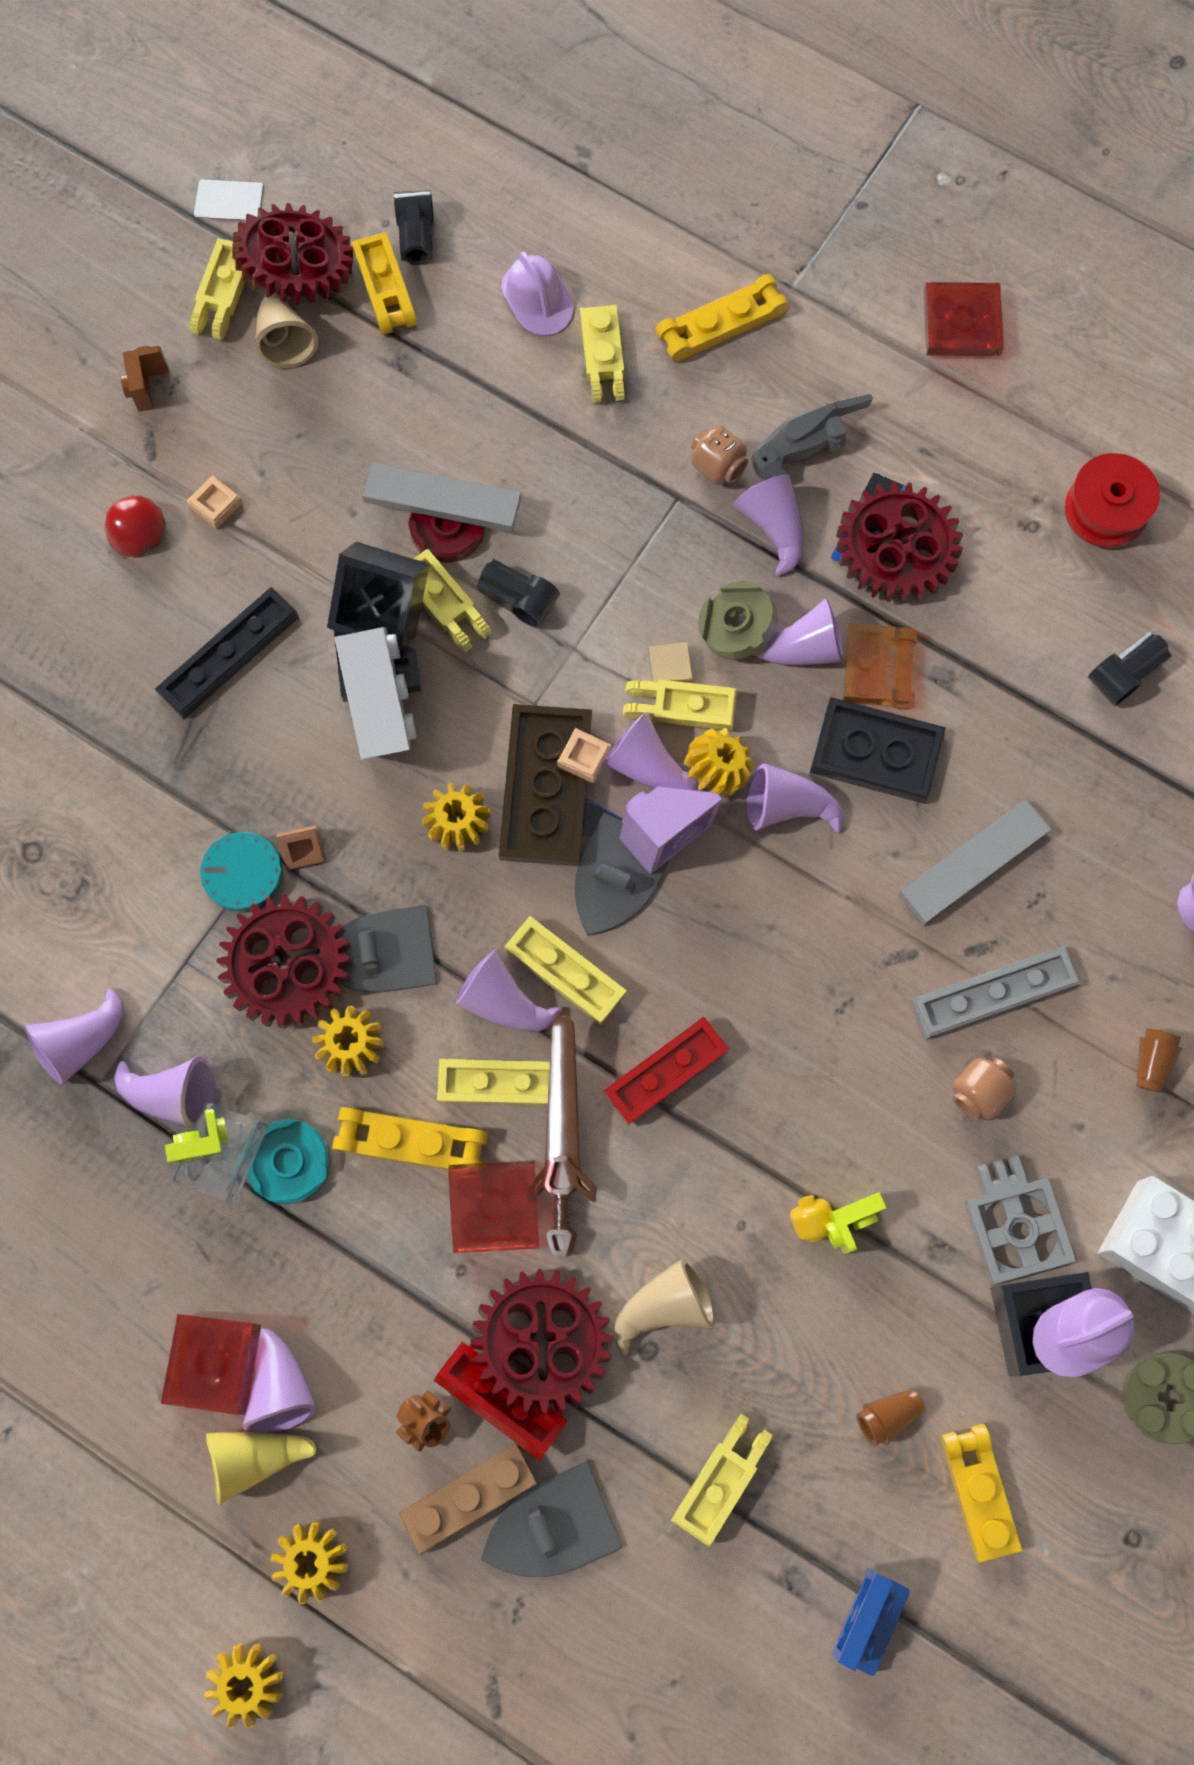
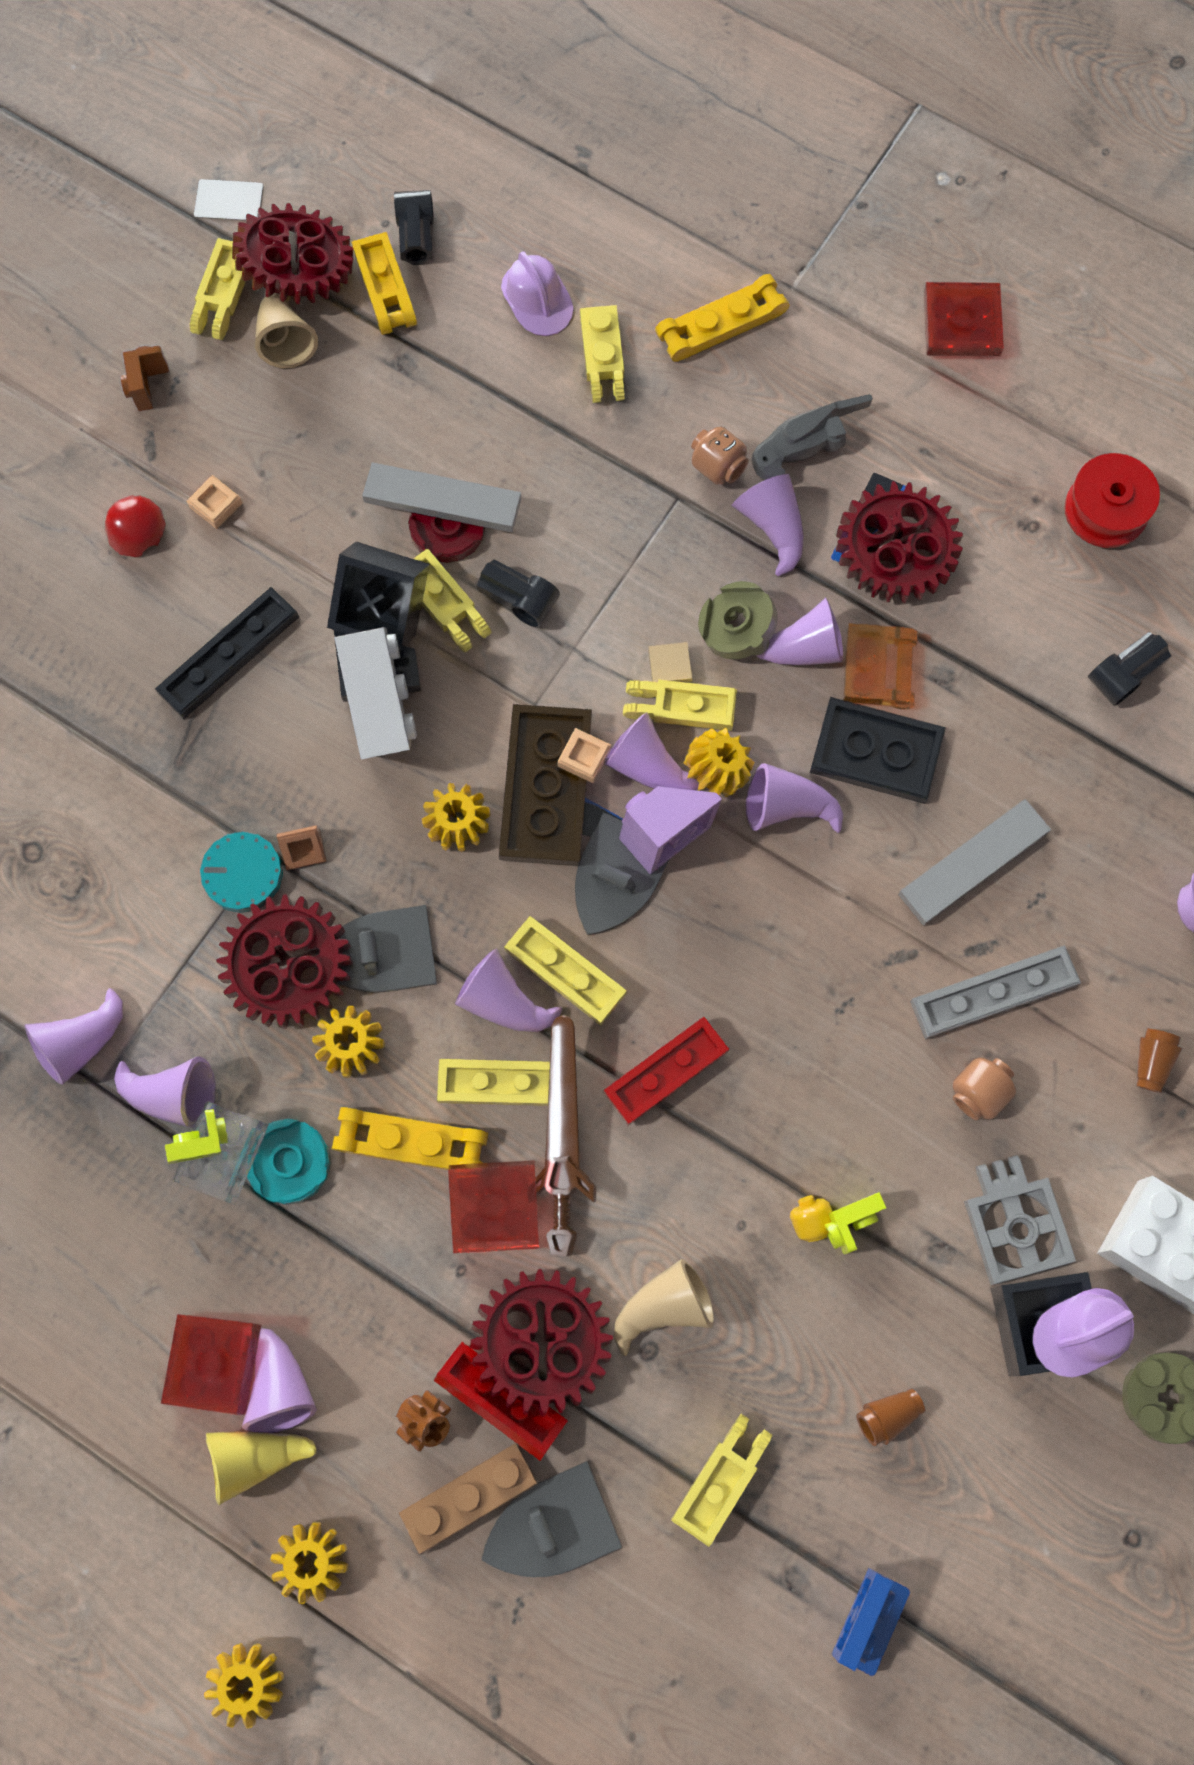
yellow plate [941,1424,1022,1563] -> none

